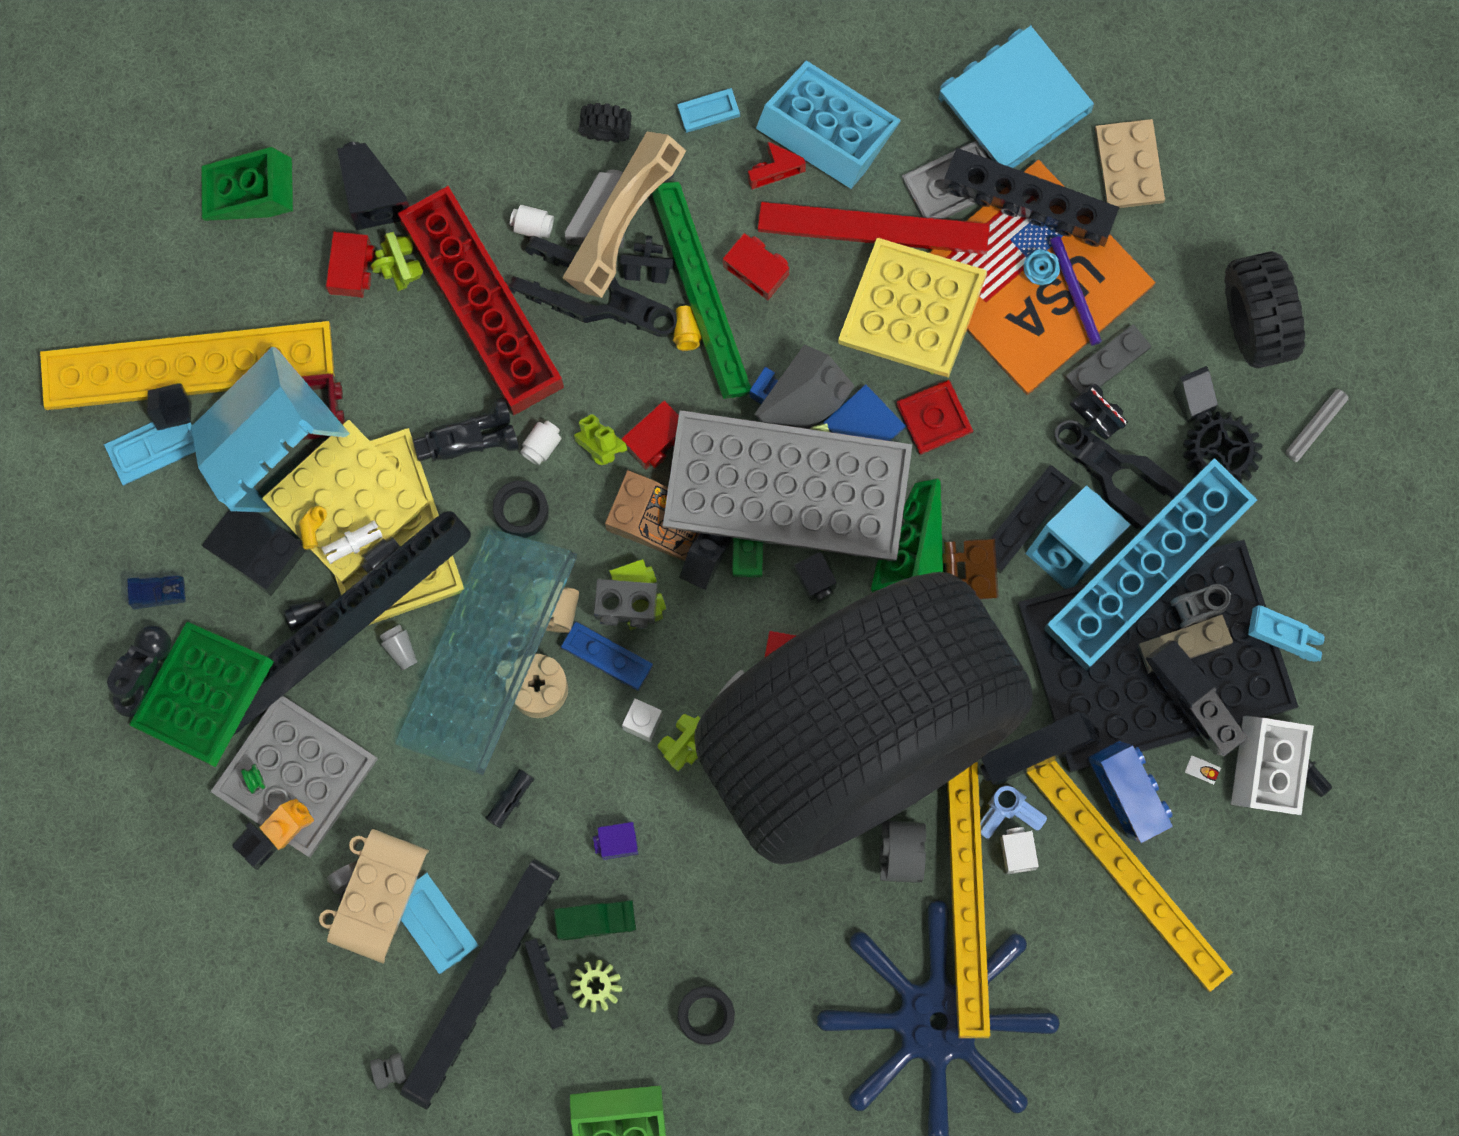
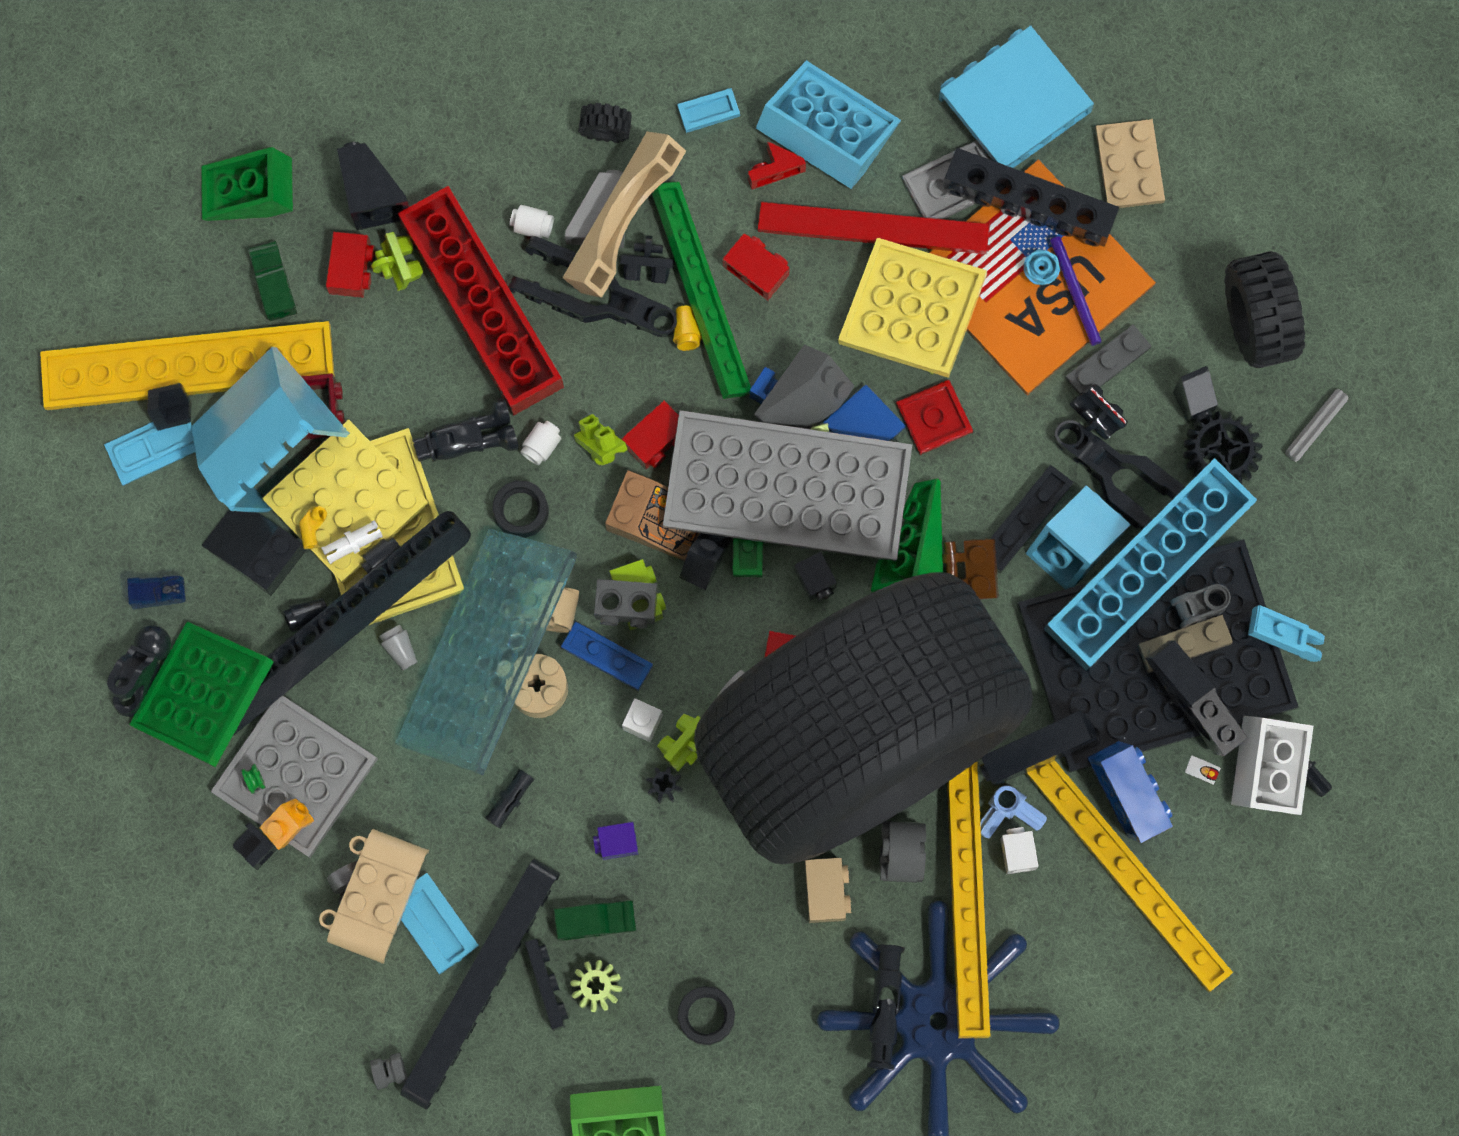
none -> dark green piece [248,241,298,322]
none -> black gear [646,766,683,804]
none -> tan brick [805,858,851,923]
none -> black piece [867,944,905,1070]

